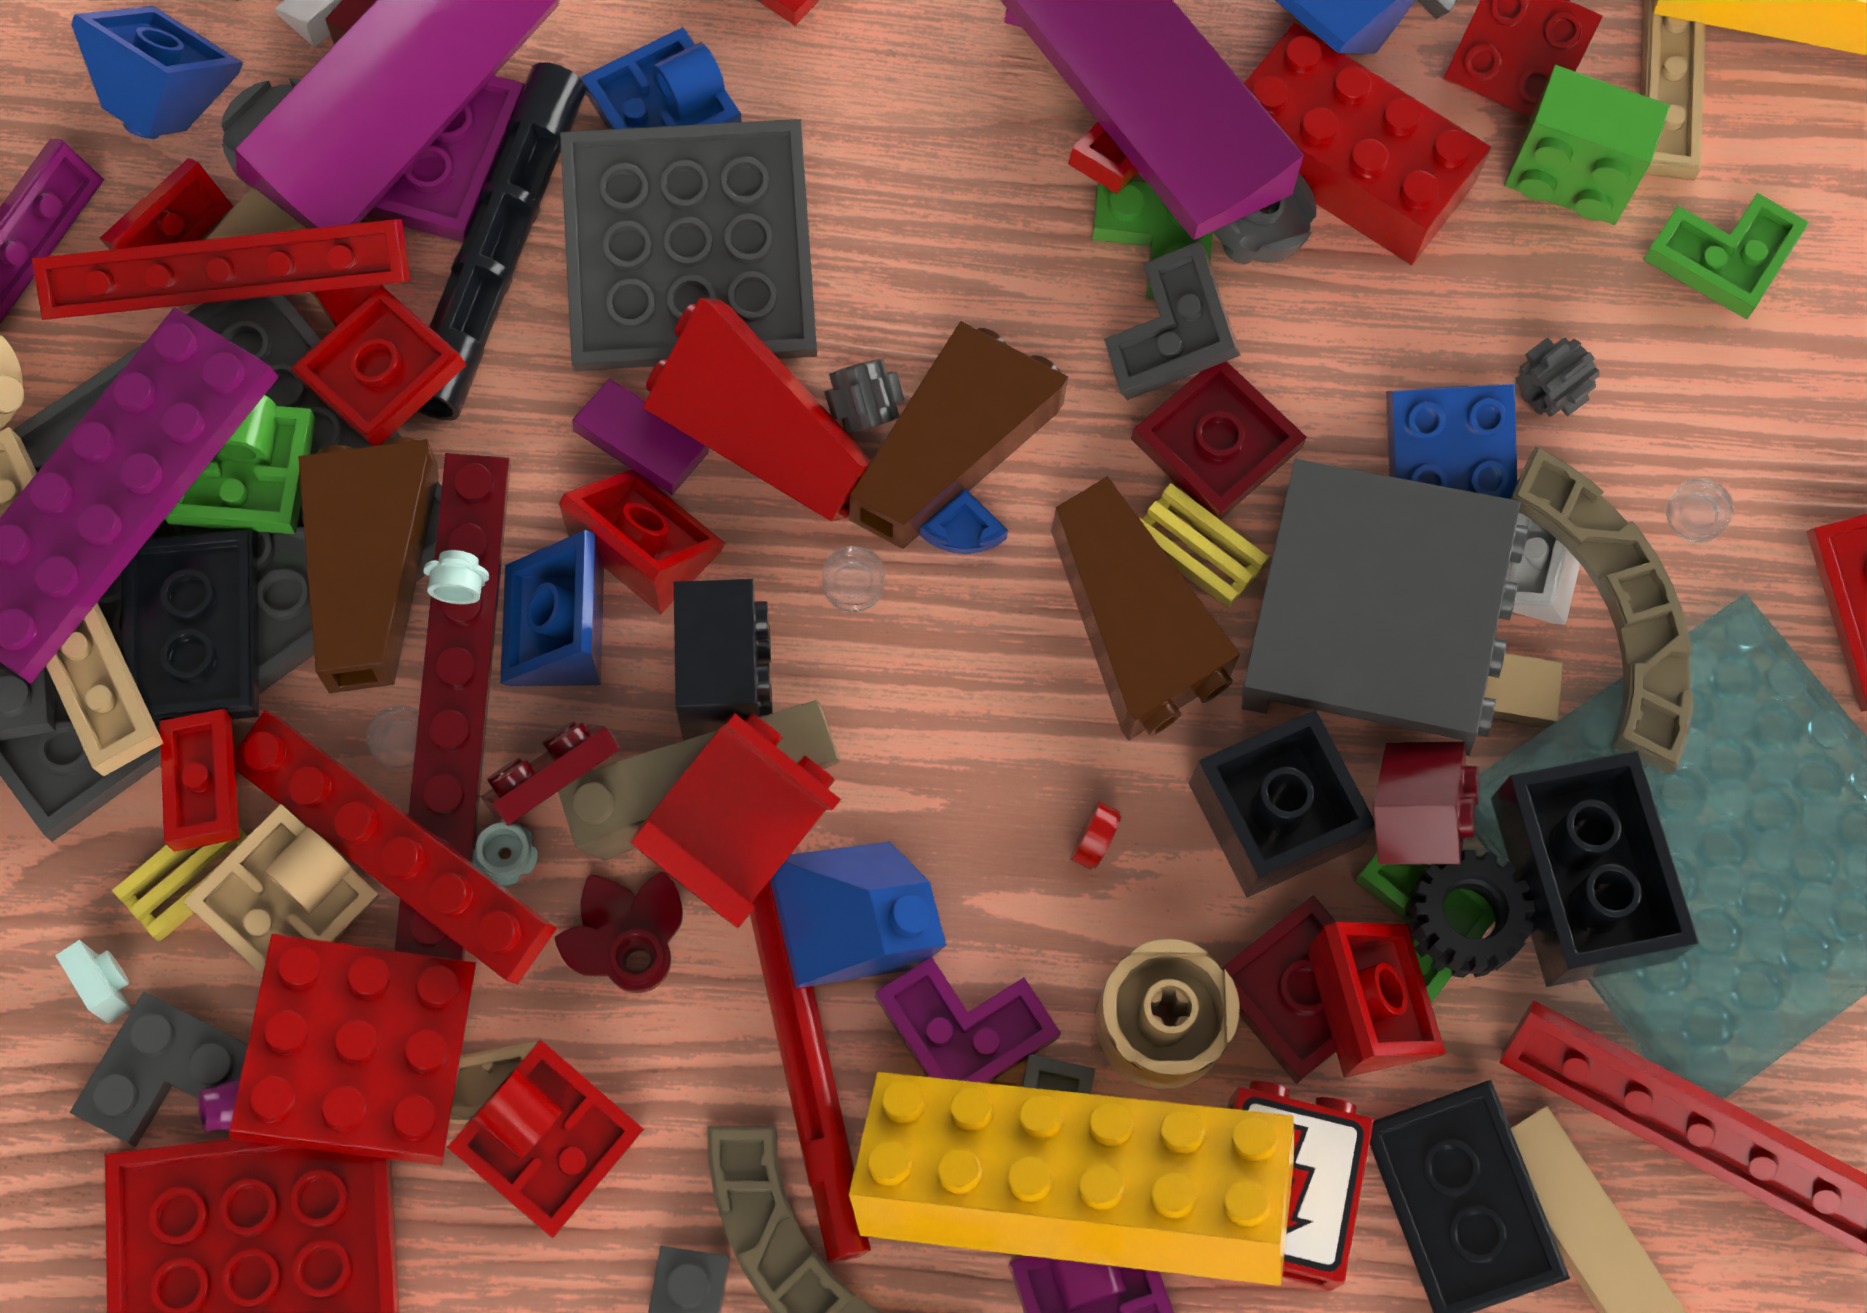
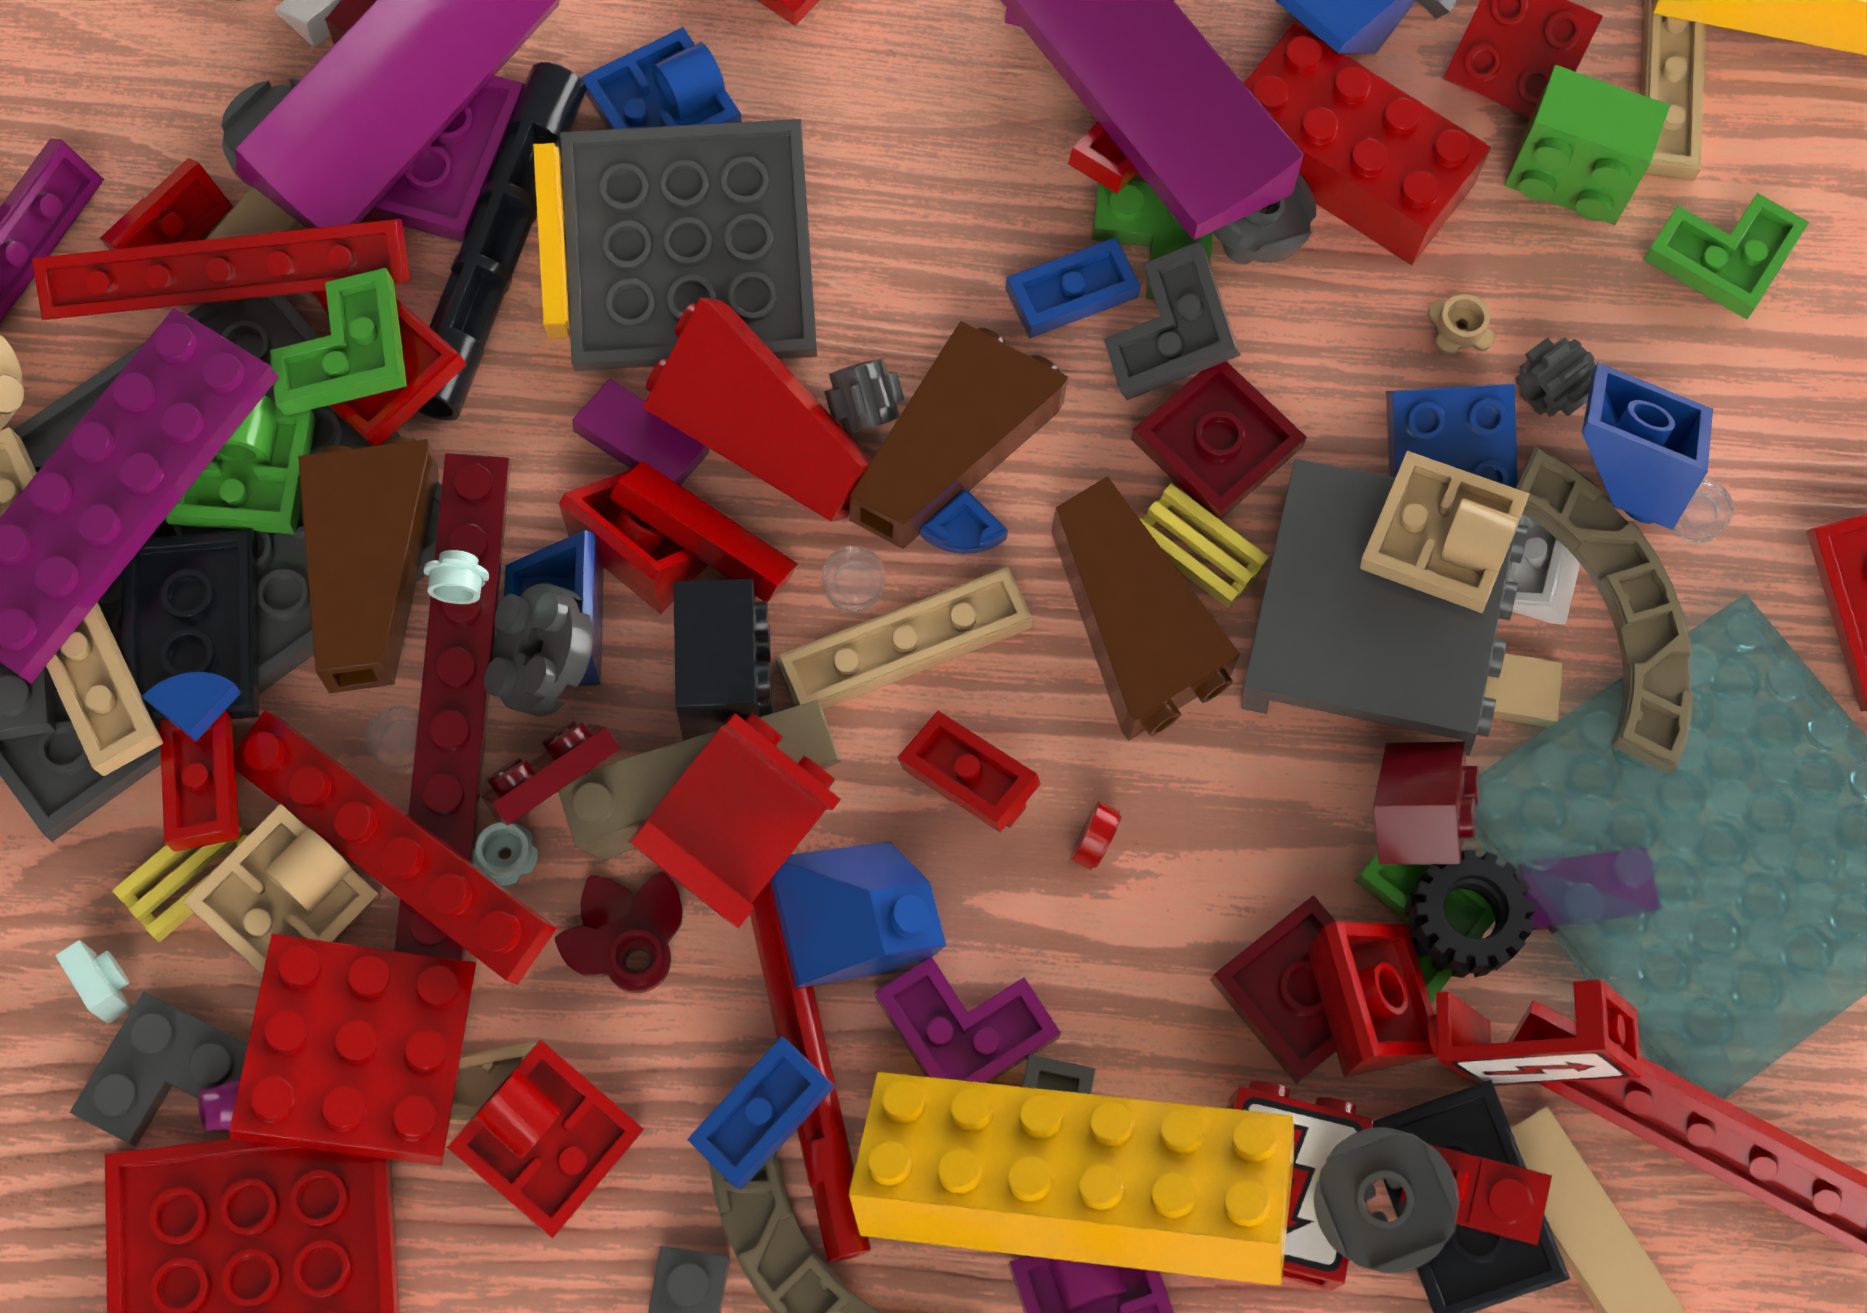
blue slope [71,6,243,139] -> none
tan brick [1095,939,1240,1089] -> none
black brick [1189,709,1375,897] -> none
black brick [1491,750,1699,987] -> none
none -> blue tile [142,672,242,742]
none -> bright green plate [270,268,407,416]
none -> dark grey plate [483,583,593,716]
none -> yellow tile [533,143,570,338]
none -> red tile [609,461,798,602]
none -> blue plate [687,1036,836,1190]
none -> tan tile [775,567,1034,710]
none -> red plate [897,710,1041,832]
none -> blue plate [1005,237,1141,338]
none -> dark grey plate [1314,1127,1459,1273]
none -> tan plate [1360,451,1530,614]
none -> red plate [1399,1144,1552,1246]
none -> tan plate [1428,294,1495,355]
none -> red panel [1428,979,1641,1086]
none -> blue slope [1582,362,1713,530]

